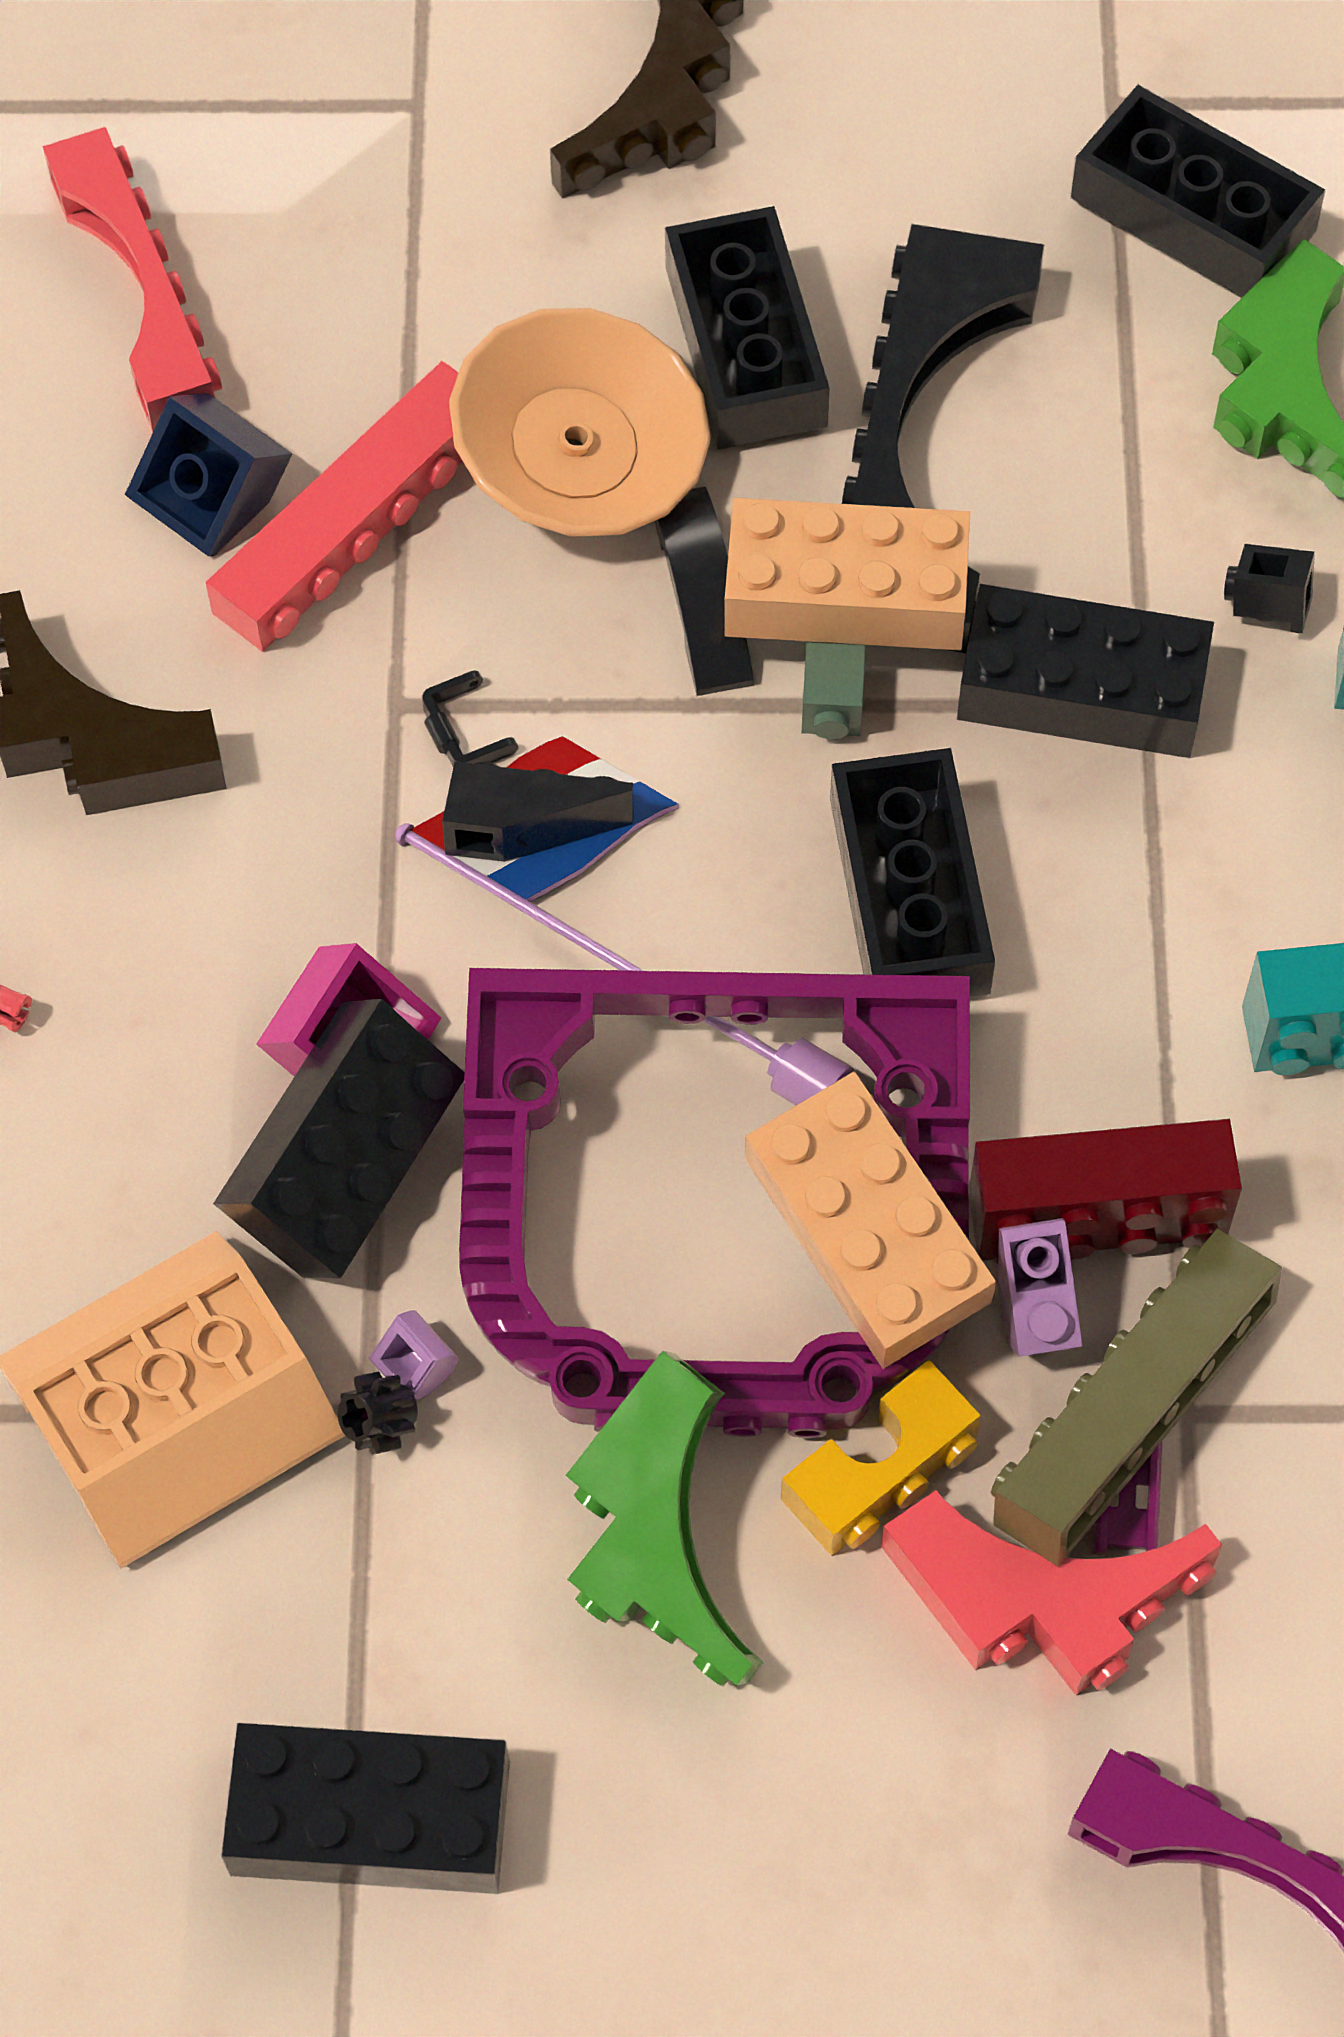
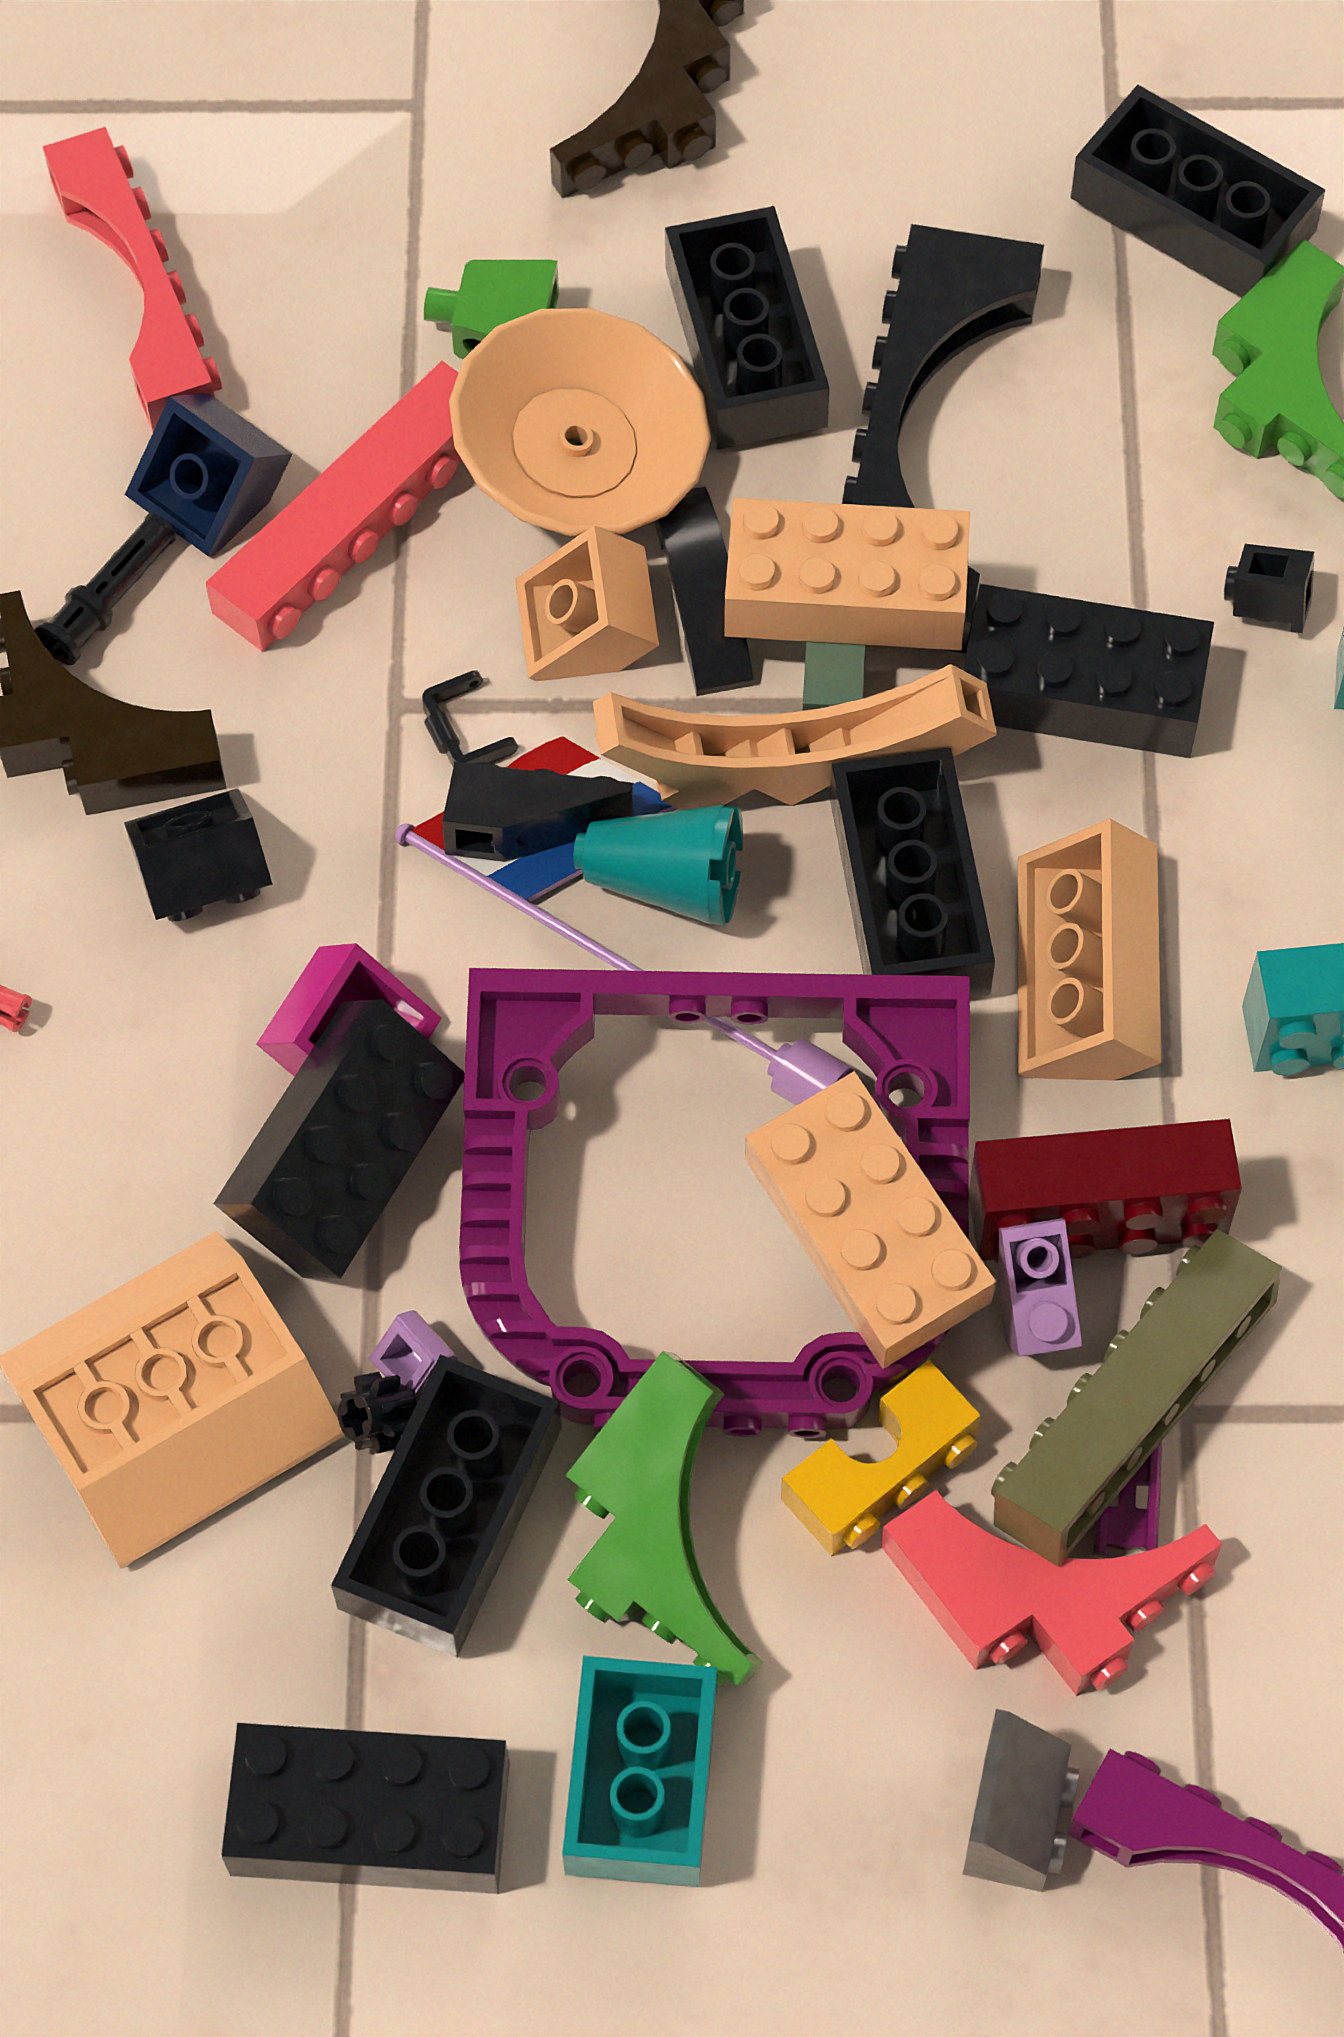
none -> black pin [34,513,177,665]
none -> black slope [124,788,273,921]
none -> black brick [331,1354,562,1658]
none -> bright green torso [424,259,559,359]
none -> light nougat slope [515,525,659,681]
none -> teal brick [562,1656,717,1887]
none -> teal cone [573,804,743,925]
none -> light nougat arch [593,664,997,810]
none -> flat silver slope [962,1709,1080,1892]
none -> light nougat slope [1018,818,1161,1081]

